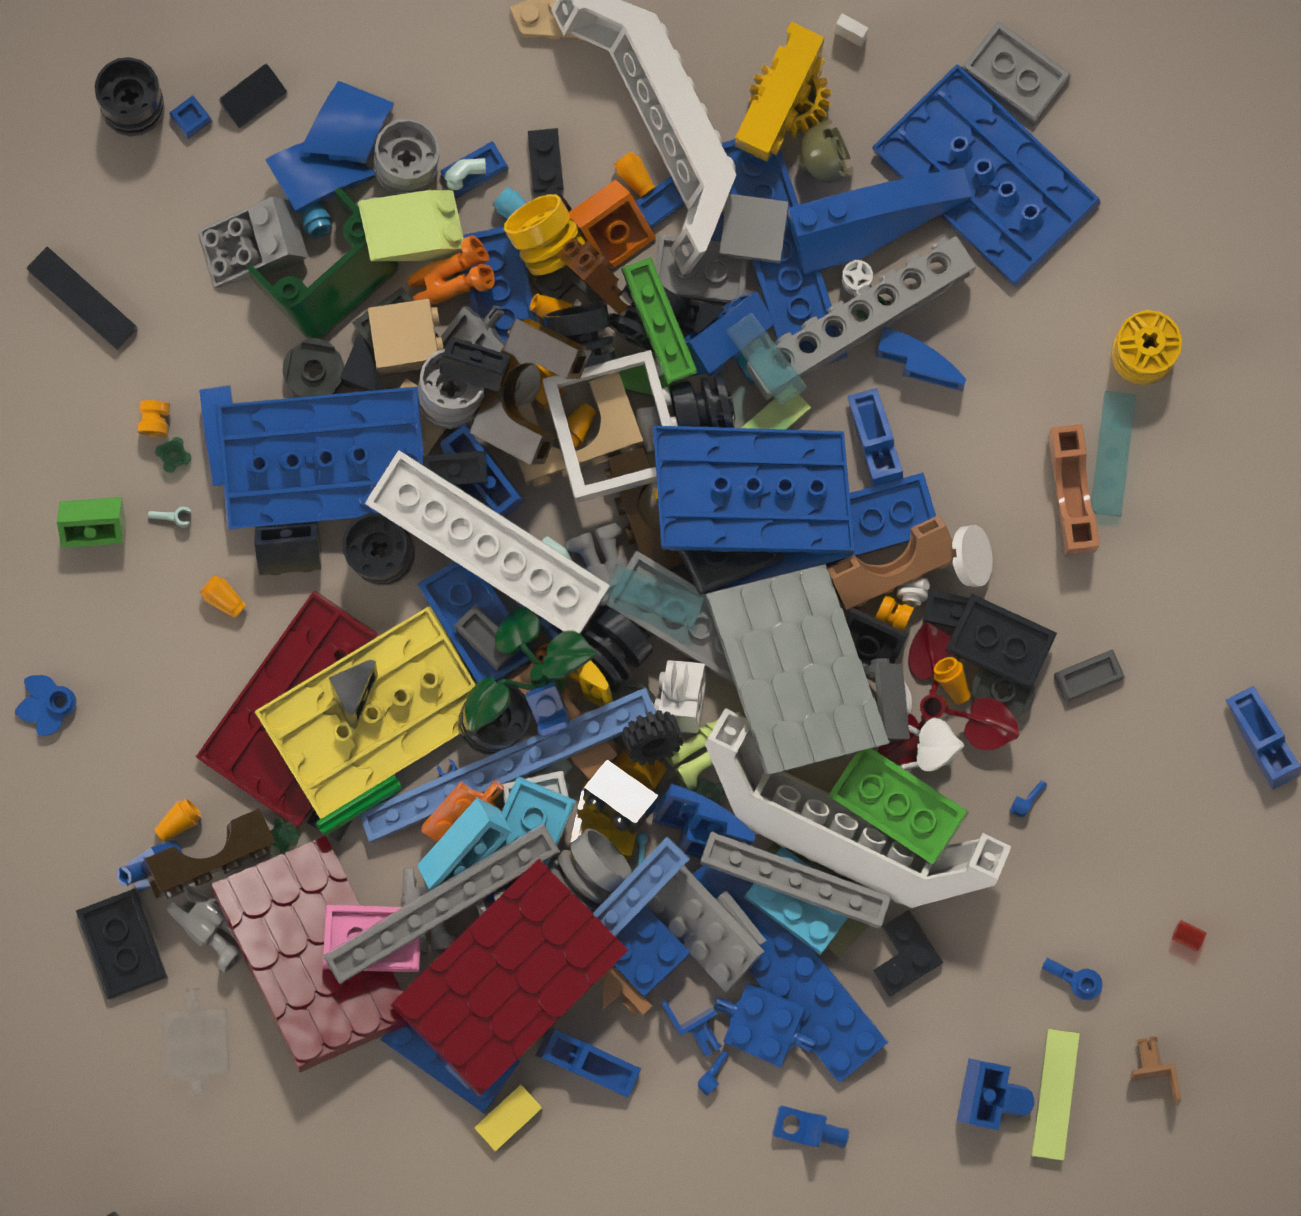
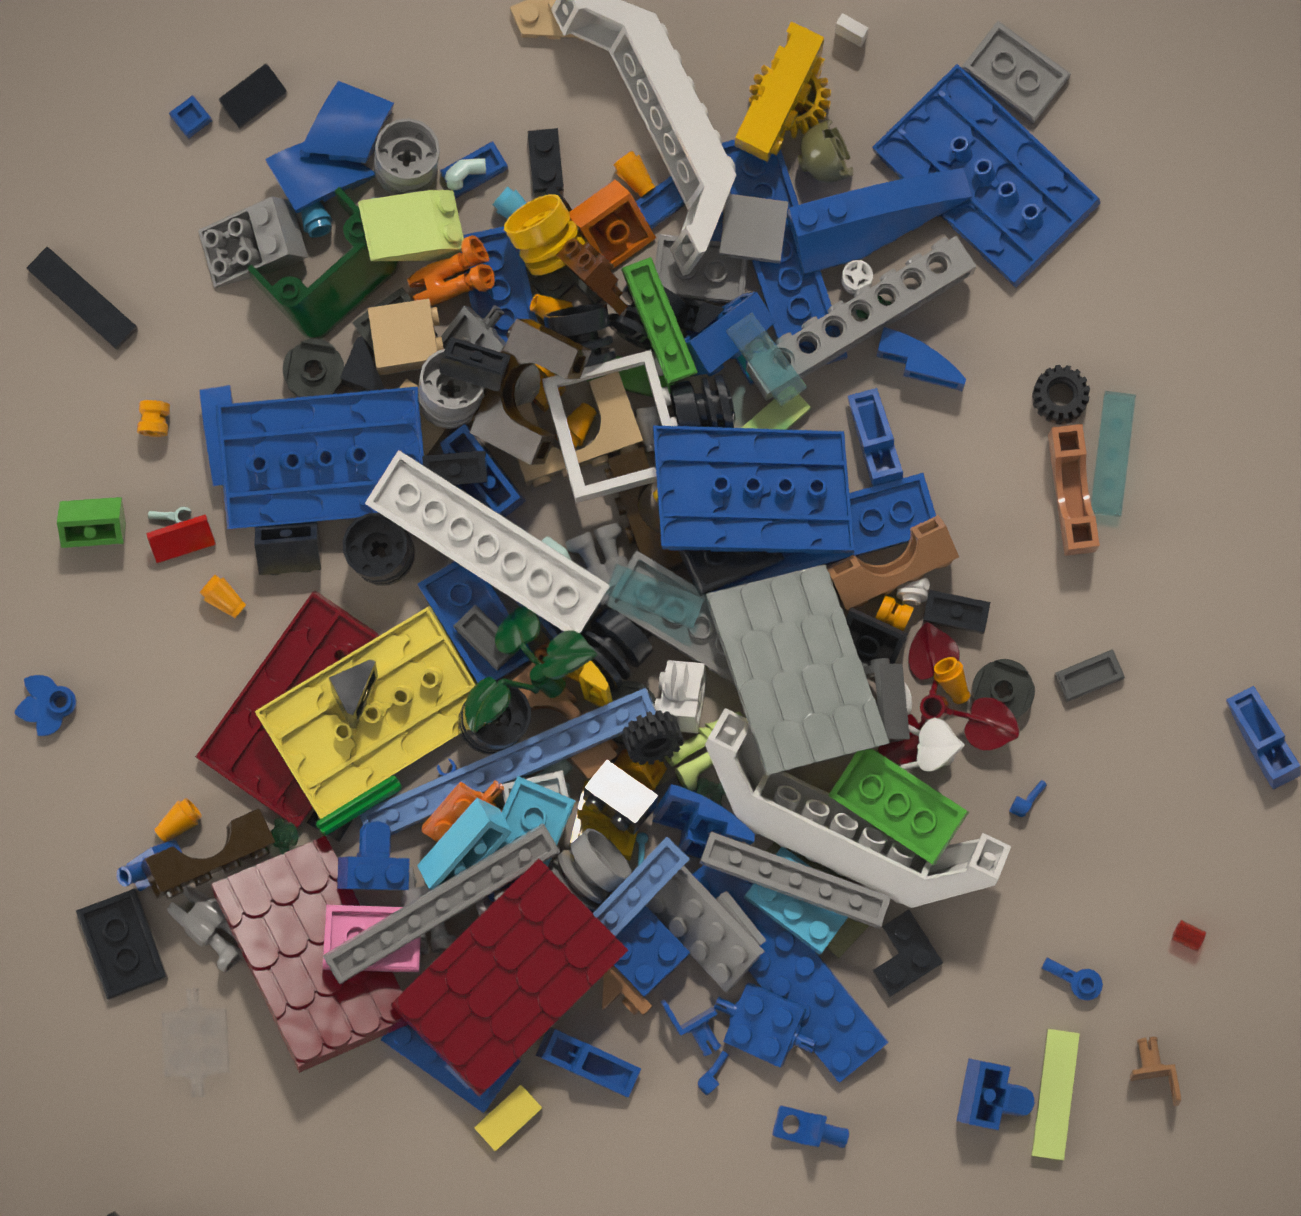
black wheel [94,57,165,136] -> none
clear green plate [155,437,192,473] -> none
blue bracket [526,682,570,737] -> none
black tile [945,594,1057,691] -> none
white tile [952,525,993,587] -> none
yellow wheel [1111,310,1182,385] -> none
none -> red tile [146,514,216,563]
none -> blue brick [337,821,410,891]
none -> black tyre [1032,365,1090,424]

